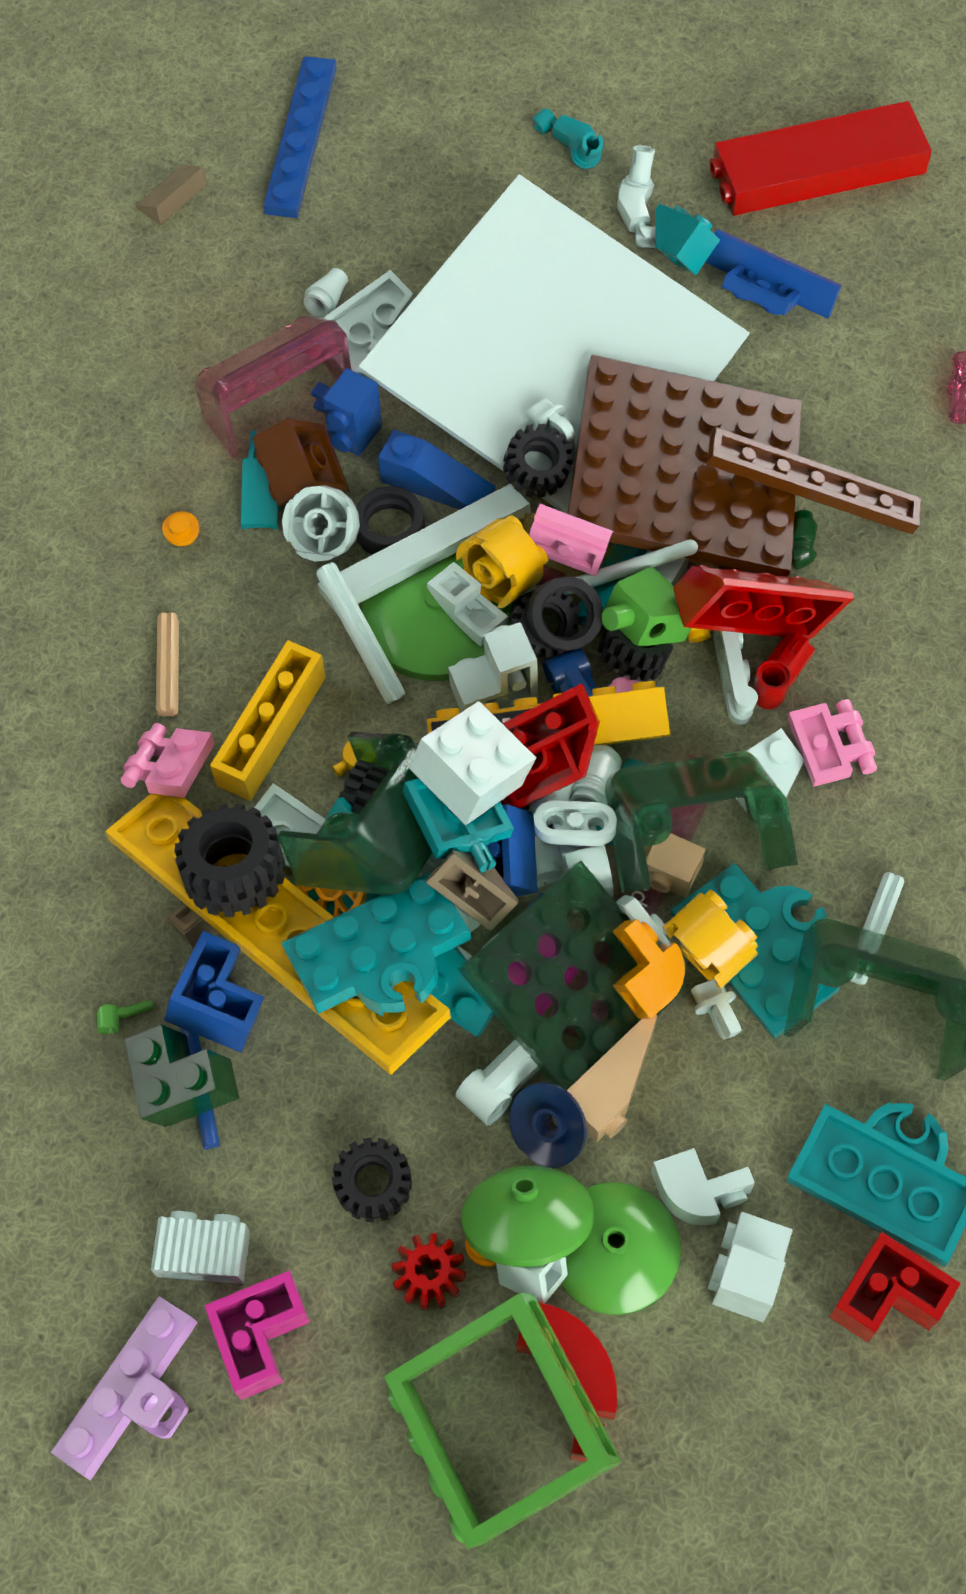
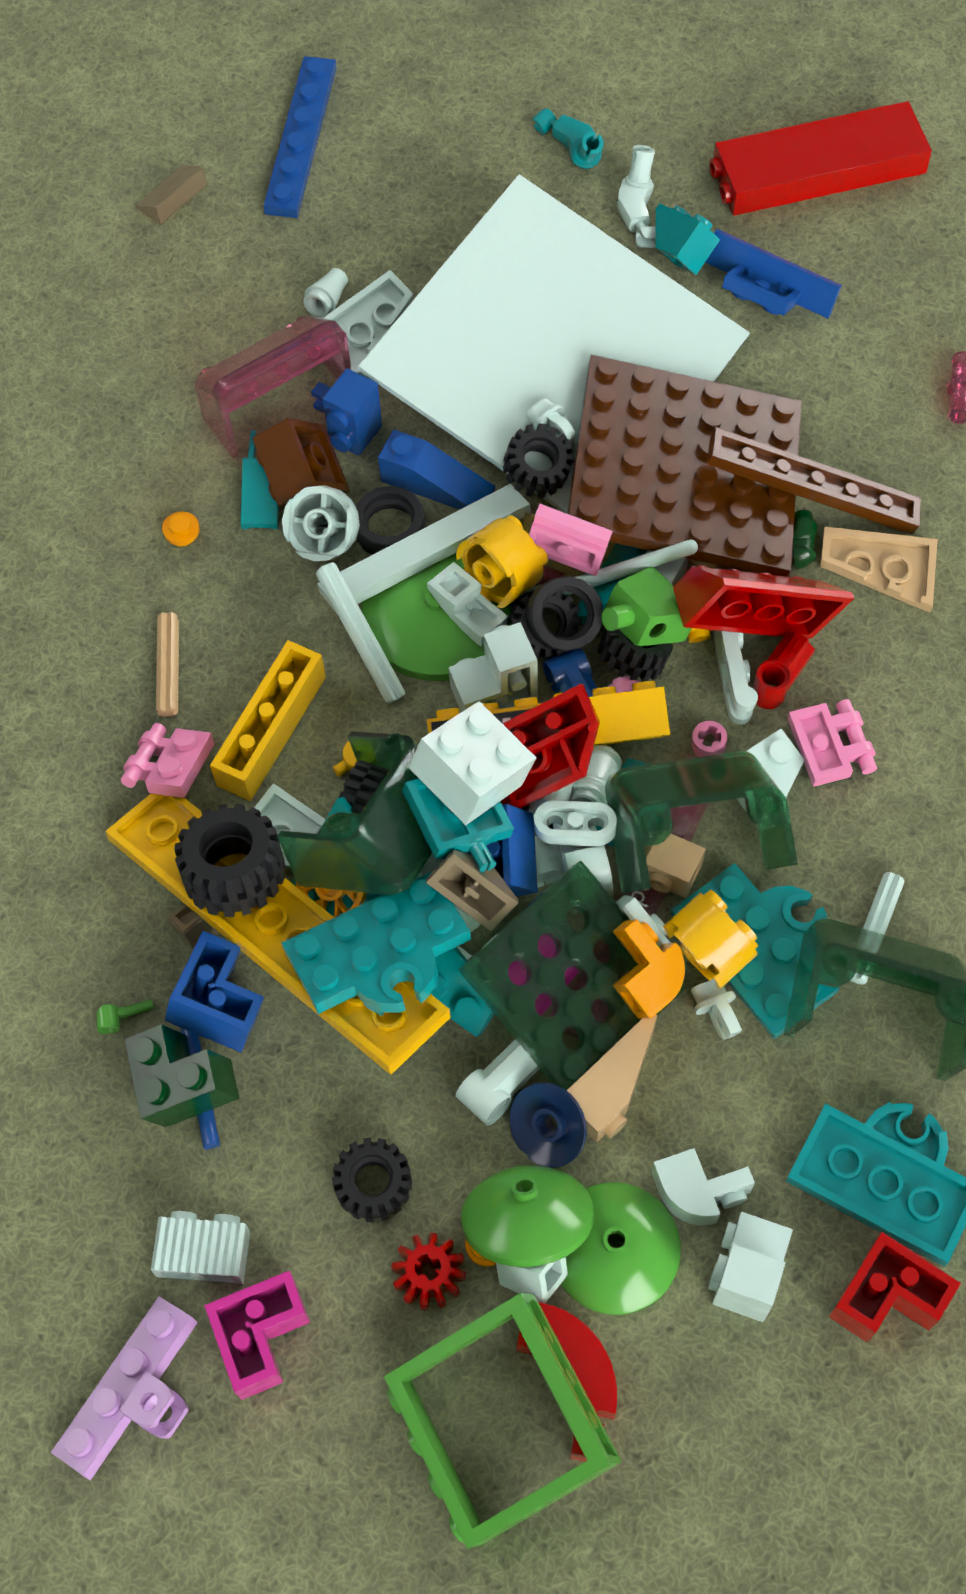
none -> bright pink bush [691,721,727,760]
none -> tan wing [820,527,938,613]

